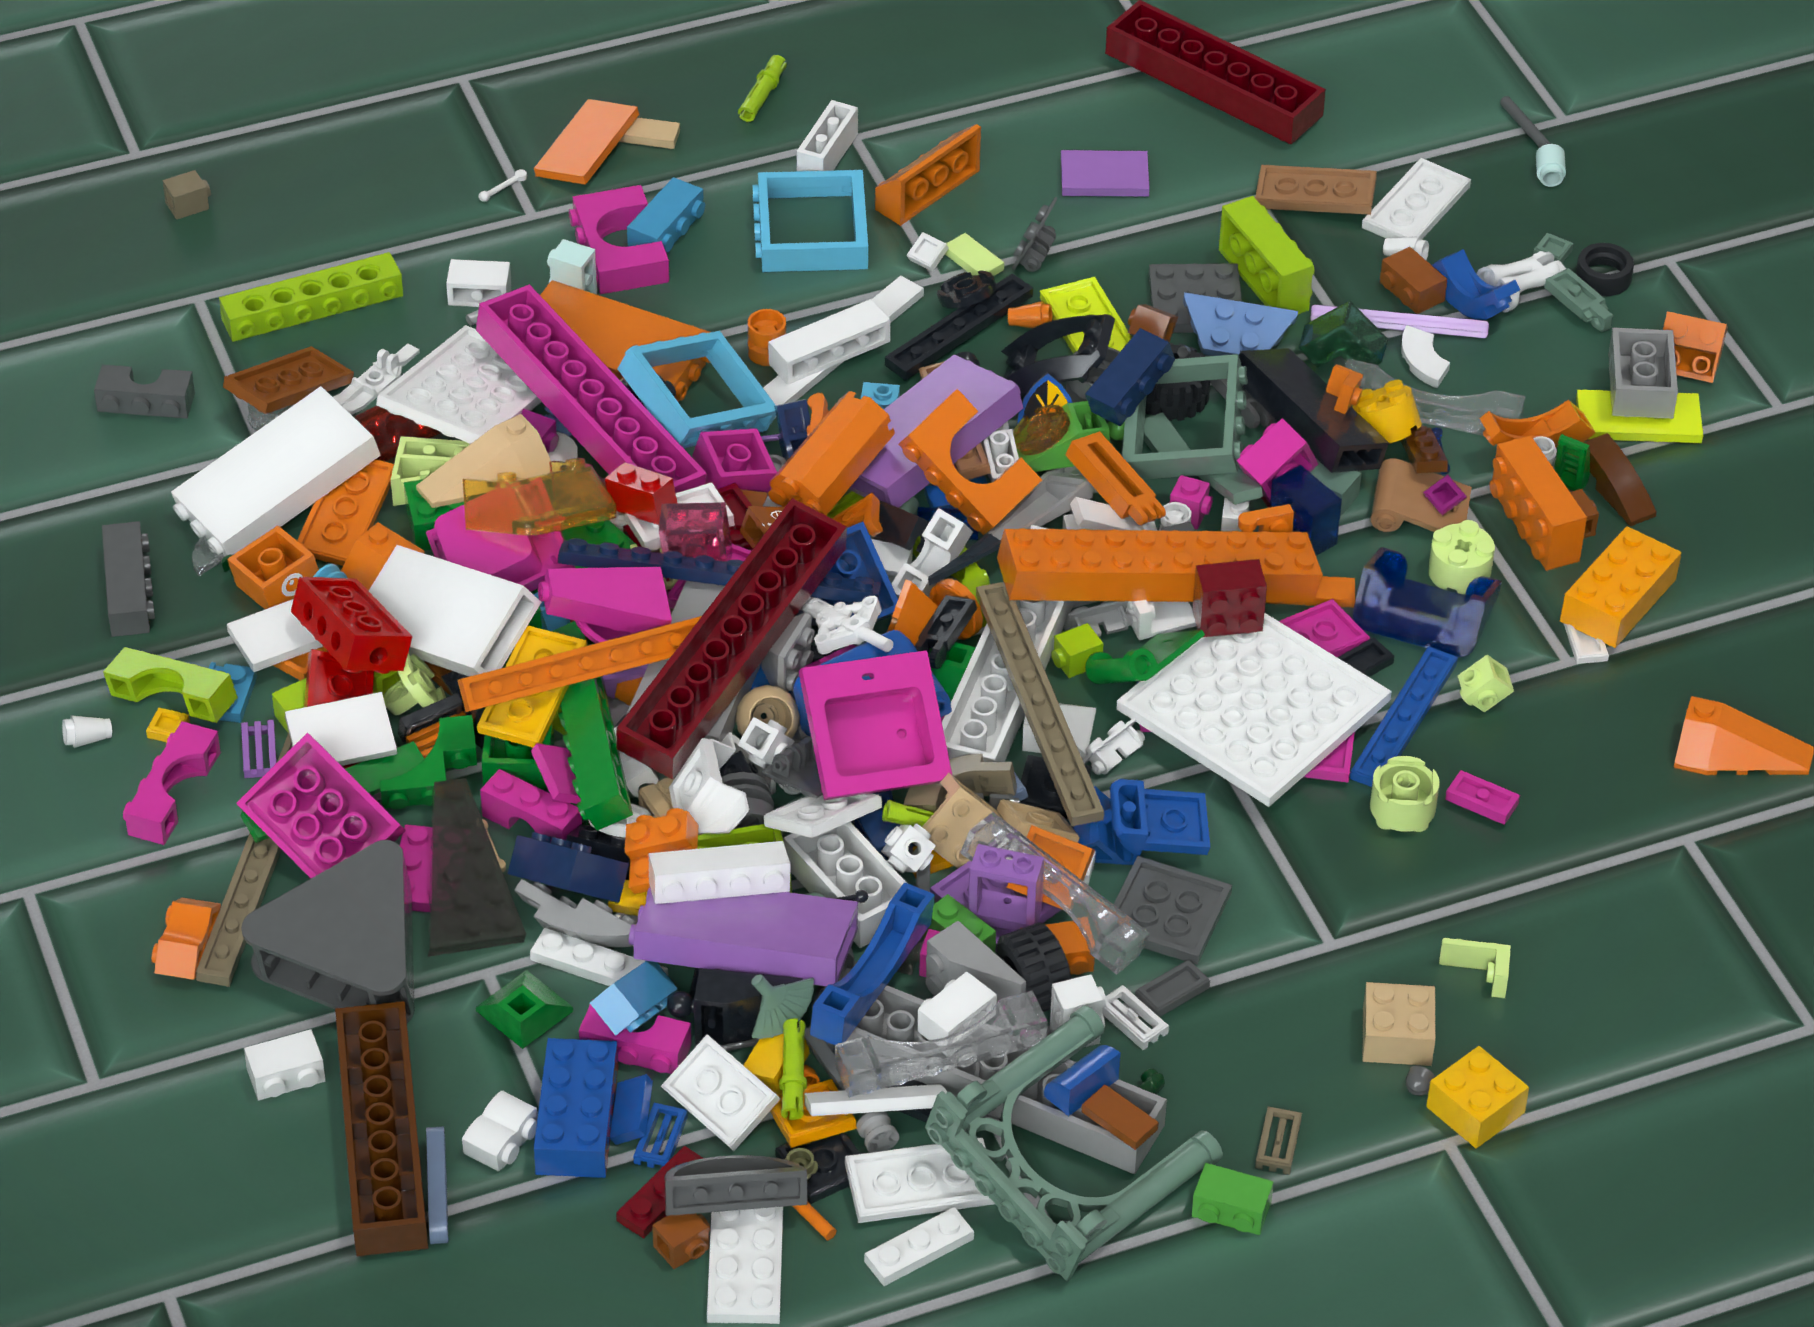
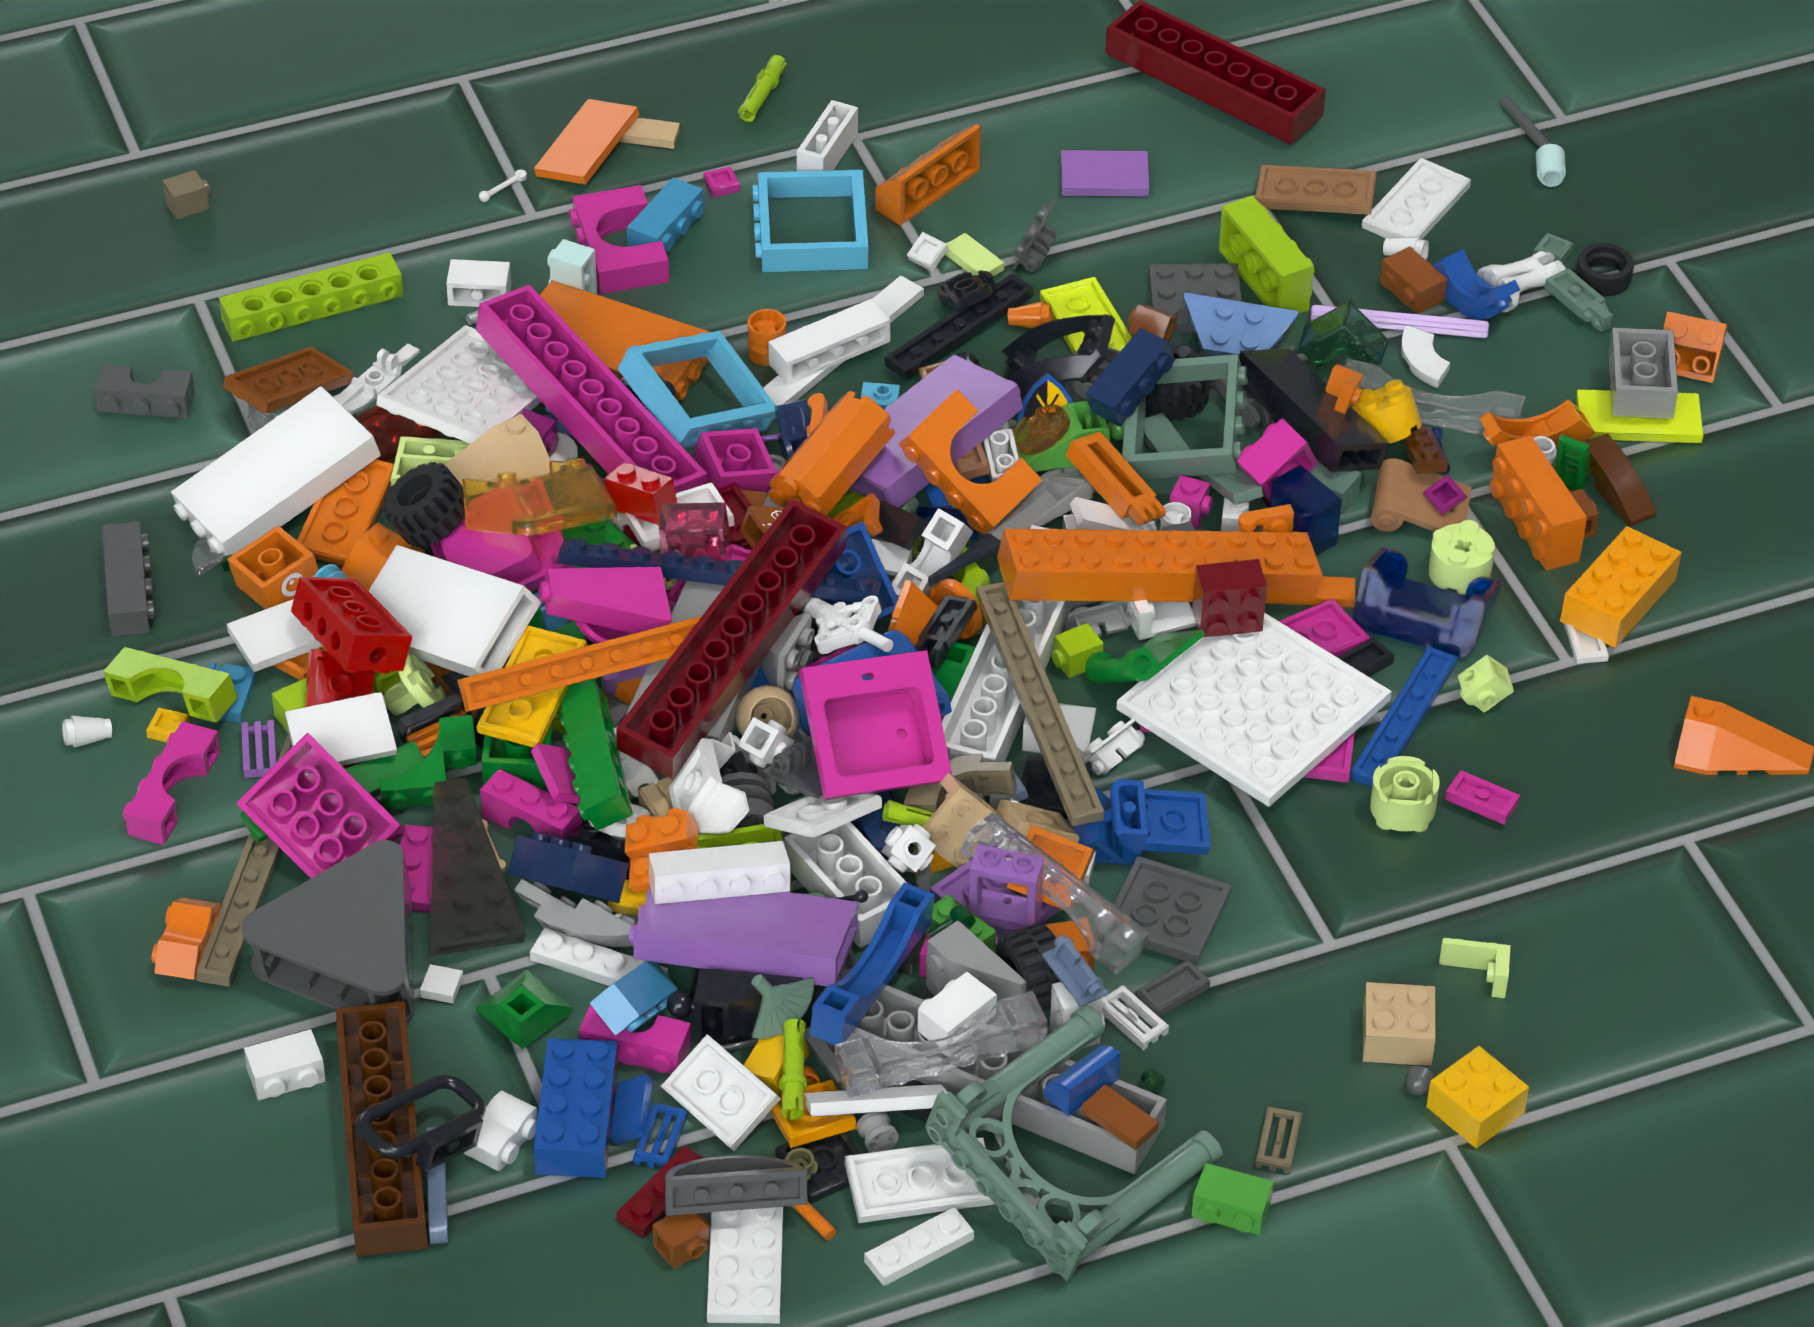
none -> black bar [356,1075,486,1172]
none -> black tyre [383,462,470,547]
none -> white tile [420,964,463,1004]
none -> dark pink tile [703,166,740,198]
none -> dark green hand [927,905,976,938]
none -> sand blue hinge [1042,935,1109,1008]

